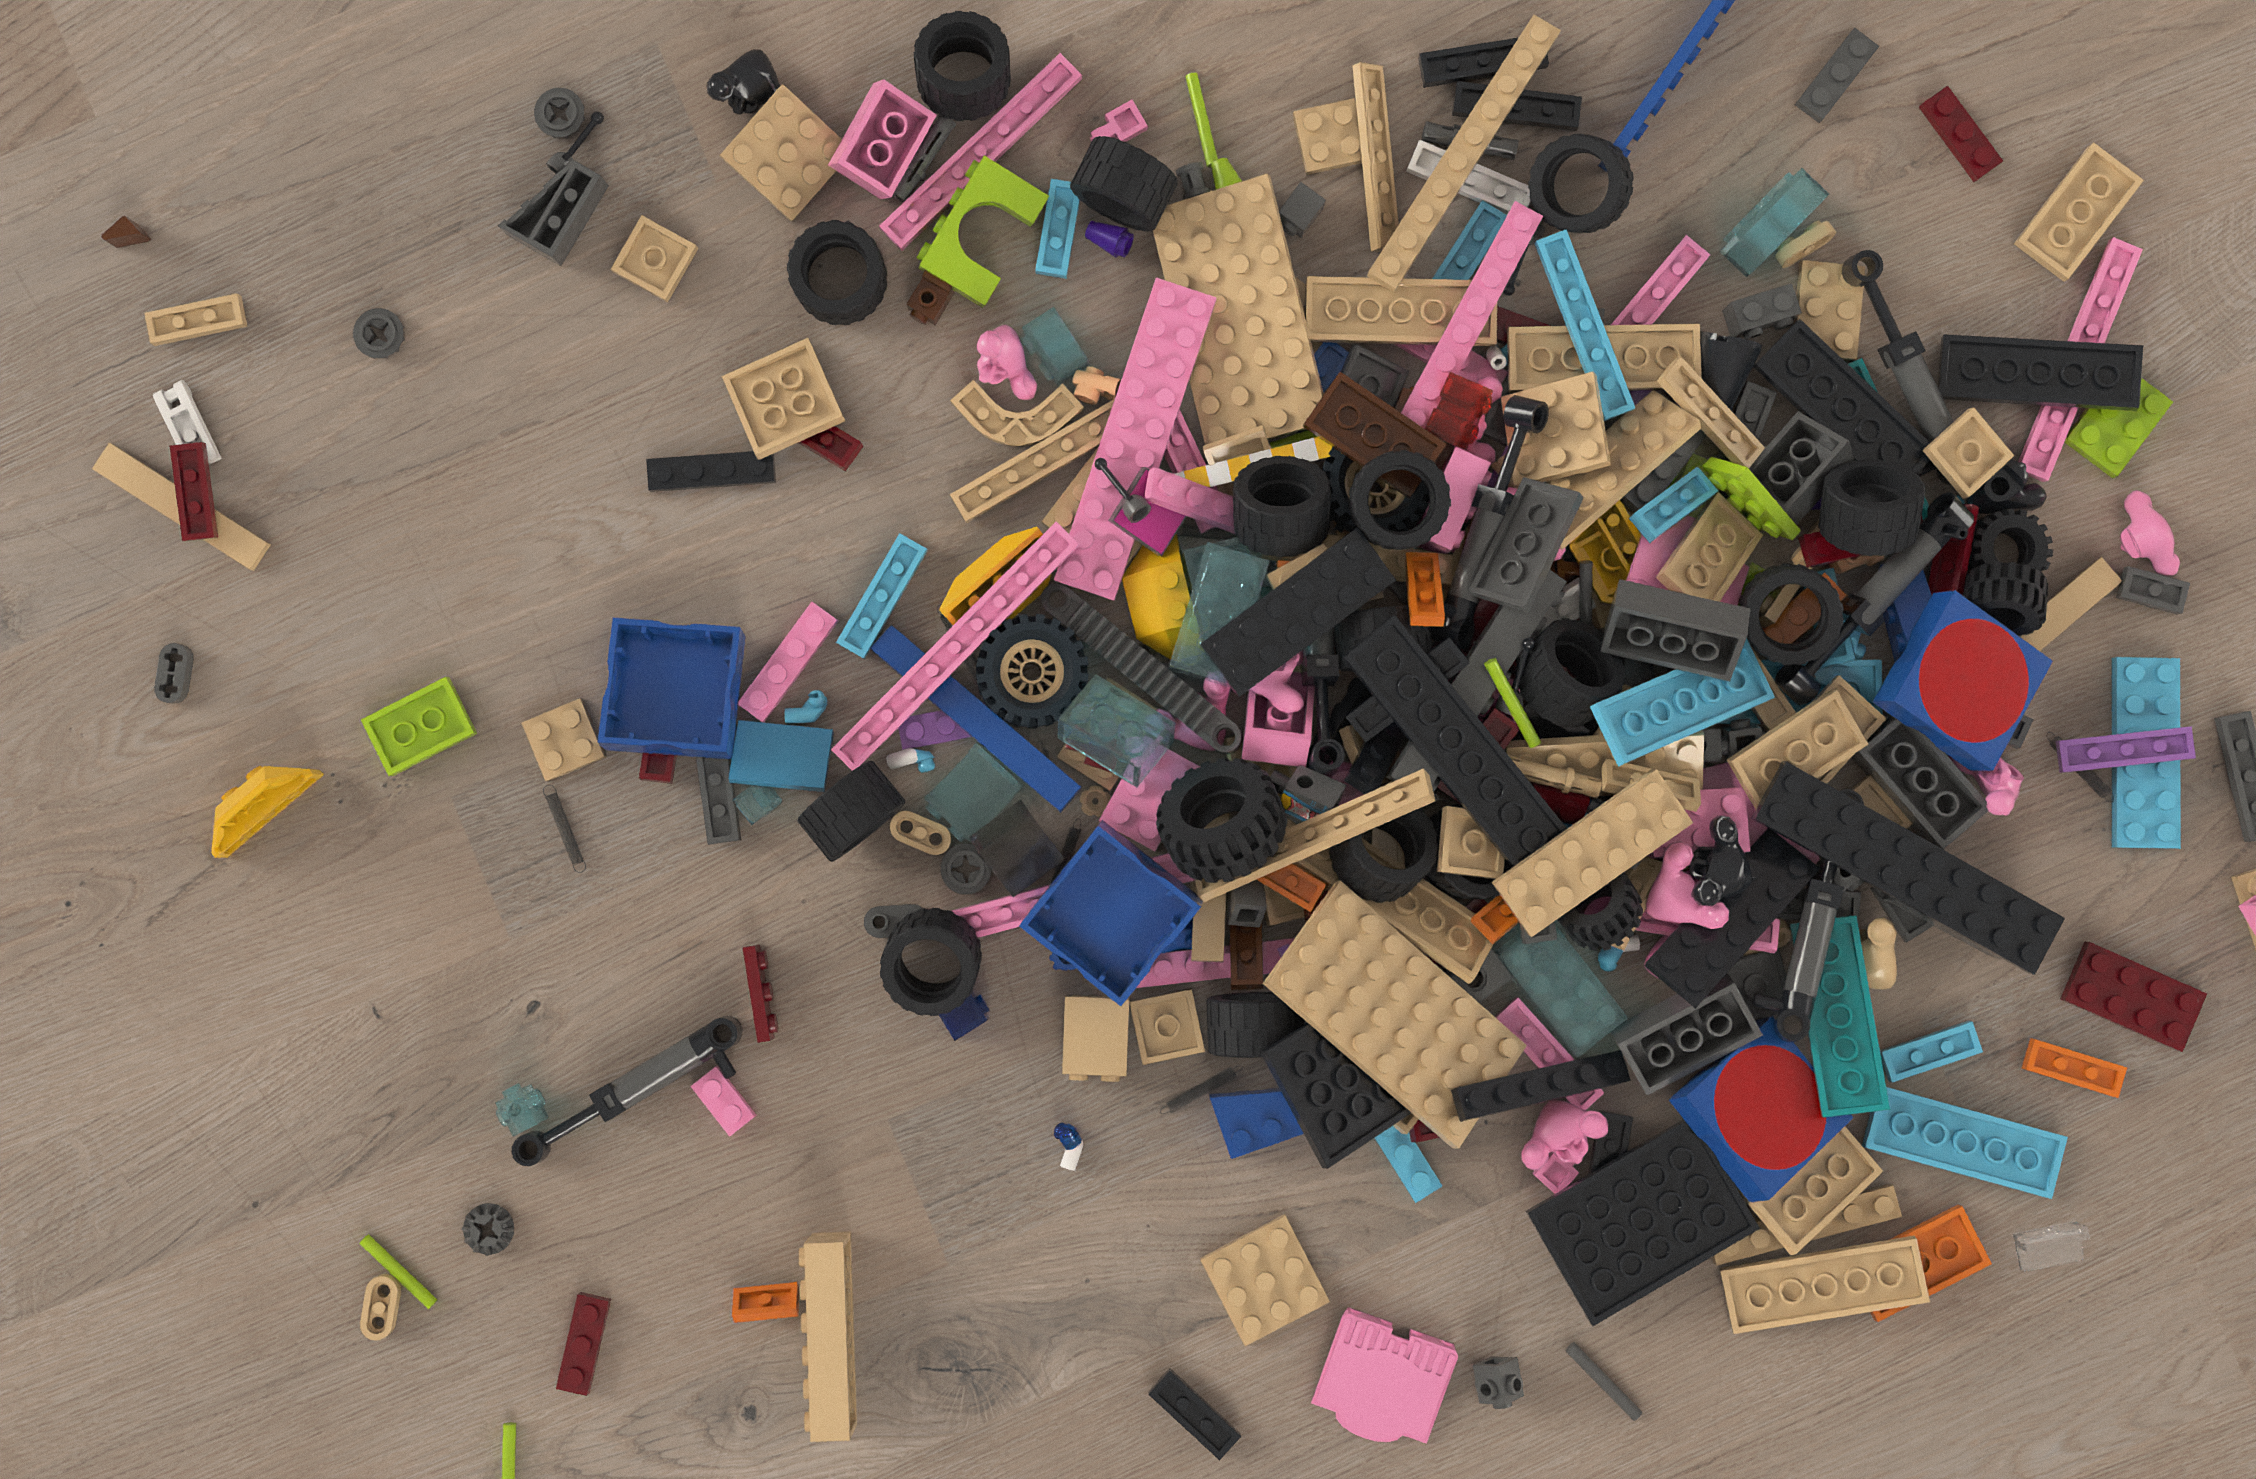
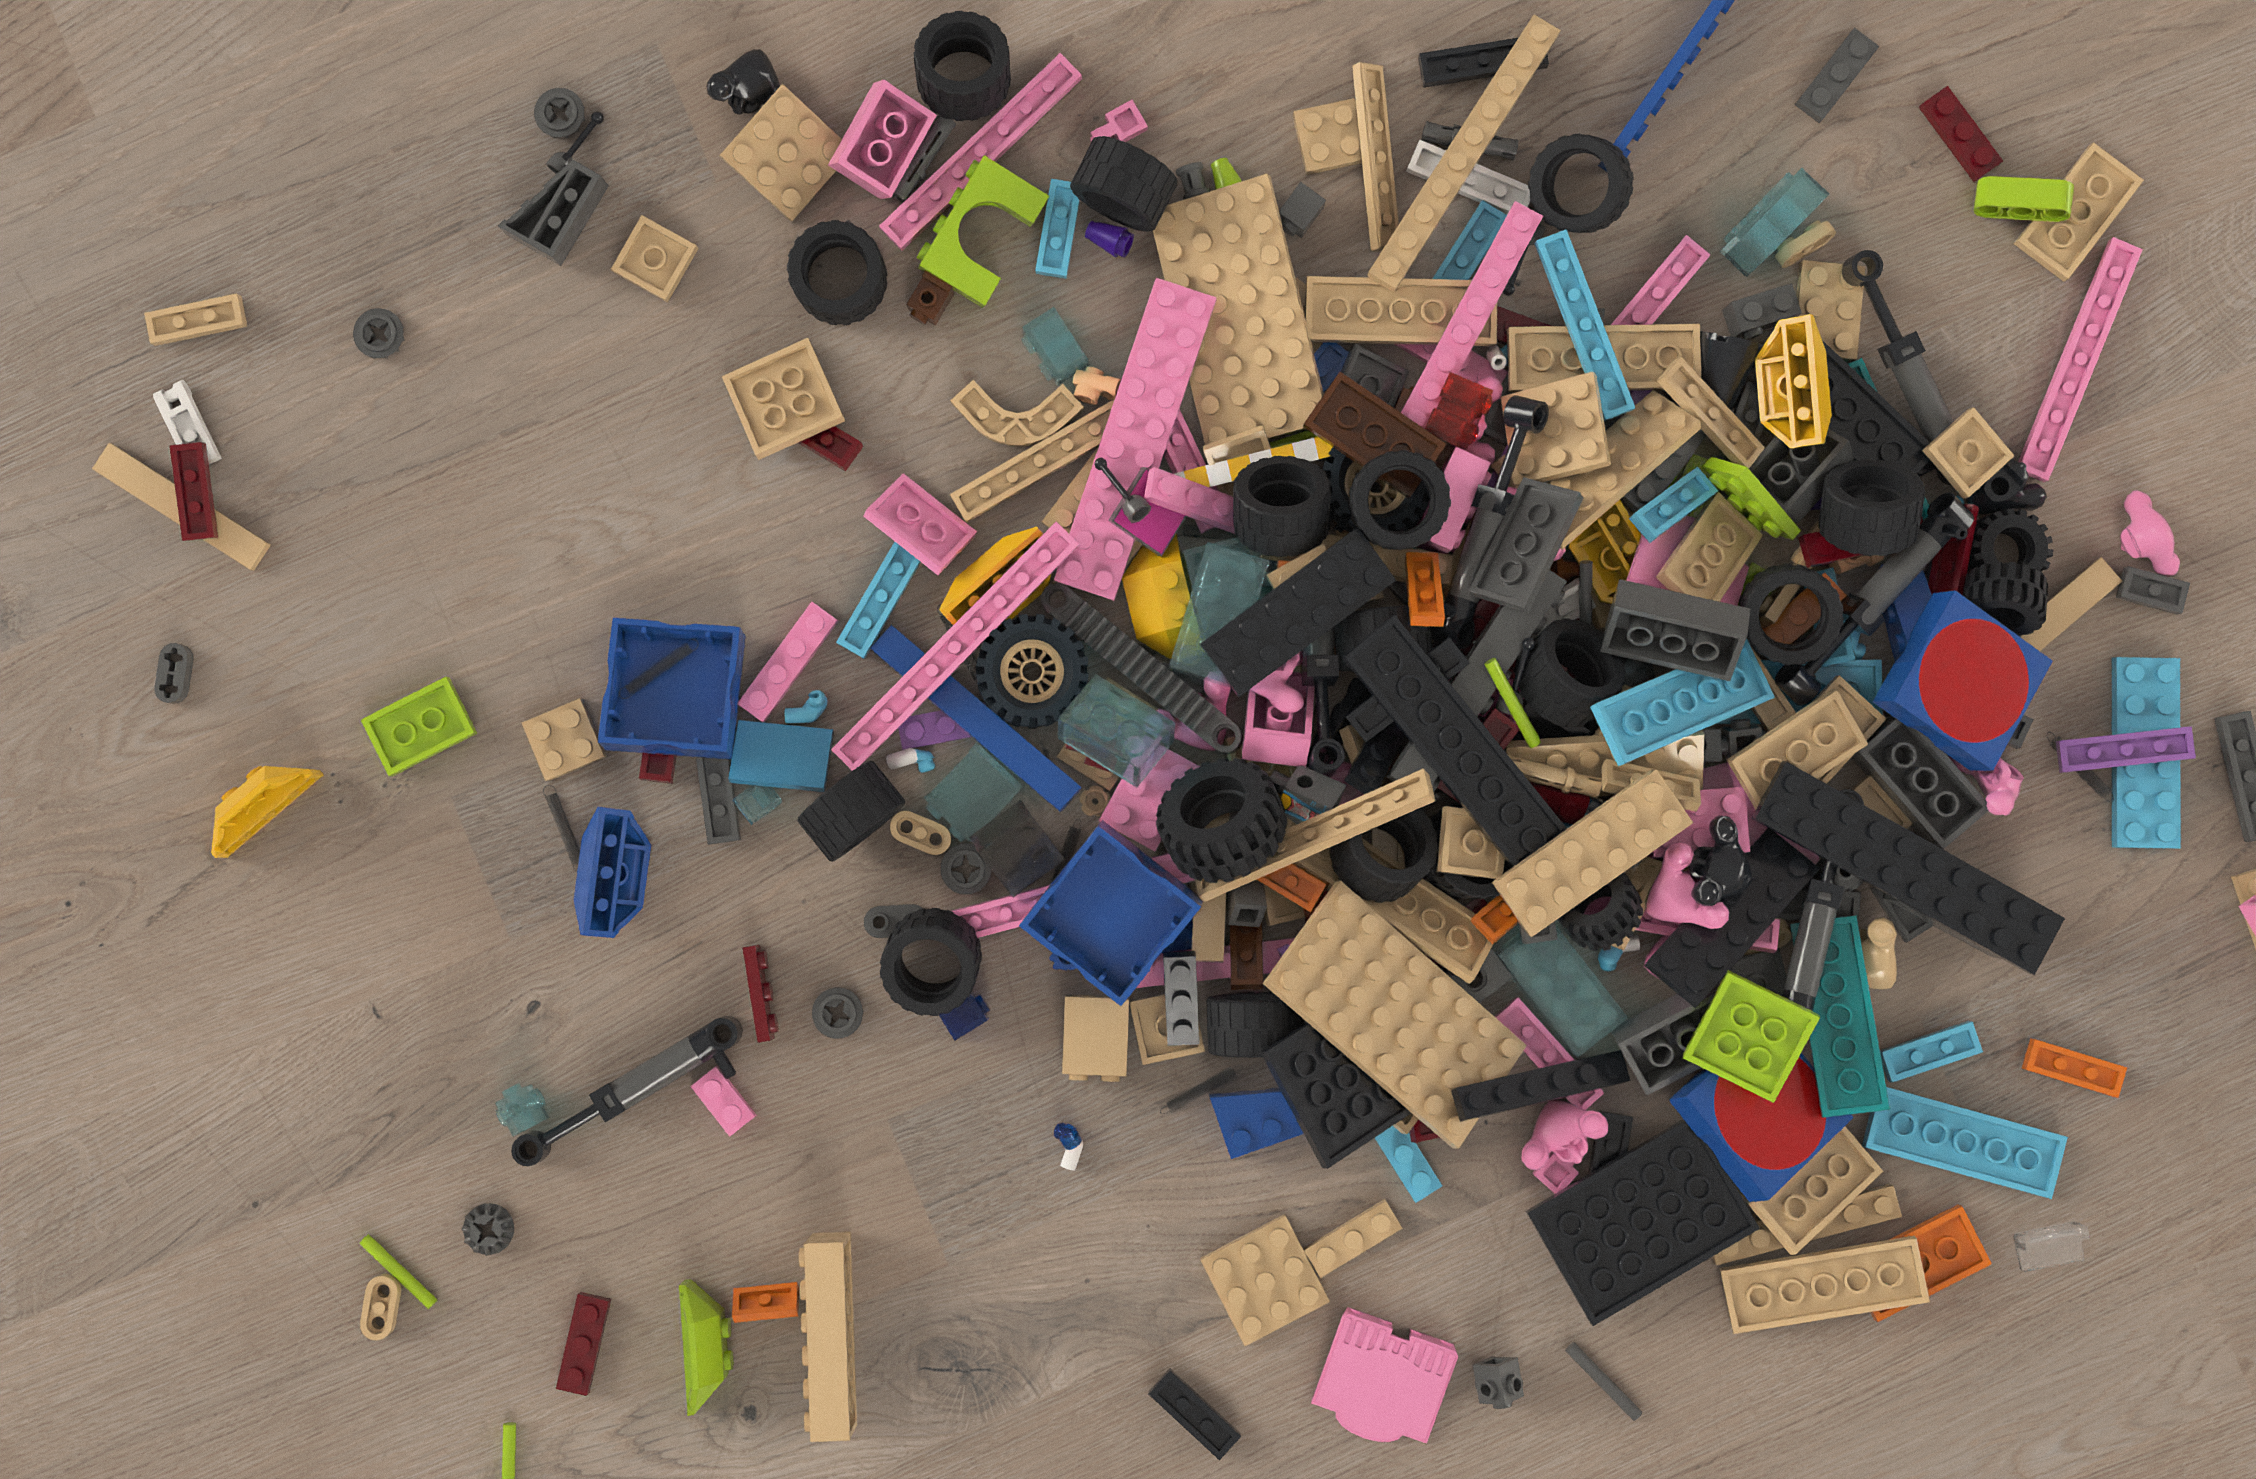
reddish brown slope [101,216,152,248] -> none
black plate [646,451,776,492] -> none
bright pink head [977,325,1037,401] -> none
lime bar [1185,72,1218,167] -> none
black plate [1452,81,1582,131] -> none
black plate [1938,334,2144,411] -> none
dark red plate [2060,941,2207,1052] -> none
lime plate [2064,378,2173,479] -> none
none -> blue wedge [573,807,651,938]
none -> dark grey piece [619,639,698,699]
none -> lime wedge [679,1279,734,1416]
none -> dark grey gear [812,987,864,1039]
none -> bright pink plate [863,473,977,575]
none -> plate [1163,951,1199,1046]
none -> tan plate [1303,1199,1403,1278]
none -> lime plate [1683,970,1820,1103]
none -> yellow wedge [1755,314,1832,449]
none -> lime beam [1973,176,2074,222]

